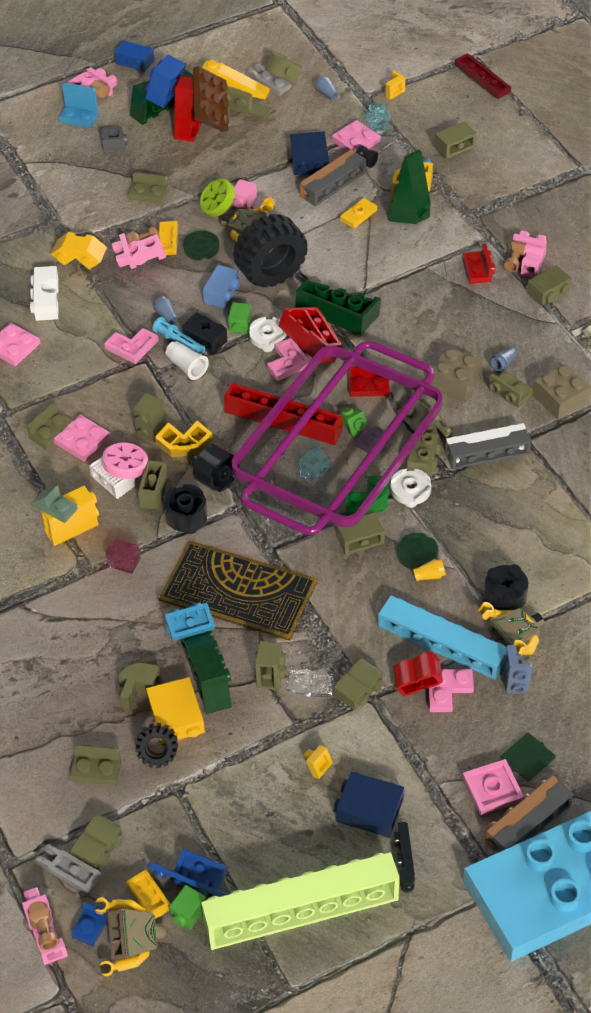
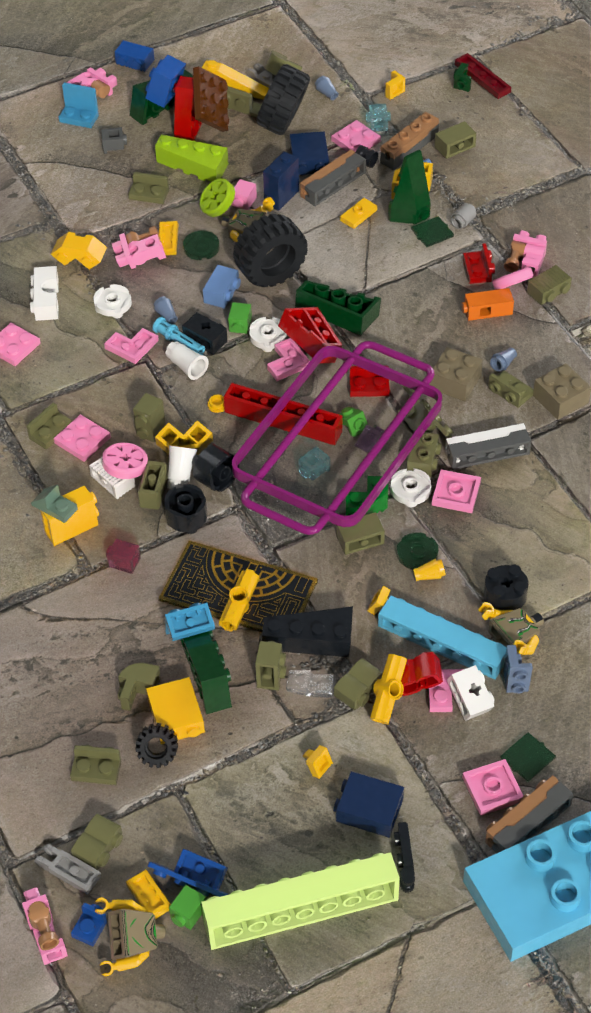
none -> white plate [94,284,132,318]
none -> lime wedge [155,135,228,182]
none -> white plant [167,446,197,489]
none -> yellow plate [208,394,225,413]
none -> yellow piece [219,569,259,632]
none -> black tyre [256,64,310,135]
none -> black wedge [262,606,353,657]
none -> dark blue brick [263,151,299,211]
none -> yellow plate [367,586,390,615]
none -> yellow piece [370,654,407,725]
none -> medium nougat piece [380,112,439,170]
none -> clear green piece [411,216,454,248]
none -> bright pink plate [432,469,481,513]
none -> white brick [447,665,494,721]
none -> light grey brick [450,203,477,229]
none -> dark green bracket [453,63,472,92]
none -> orange brick [462,288,514,321]
none -> bright pink wheel [492,267,534,290]

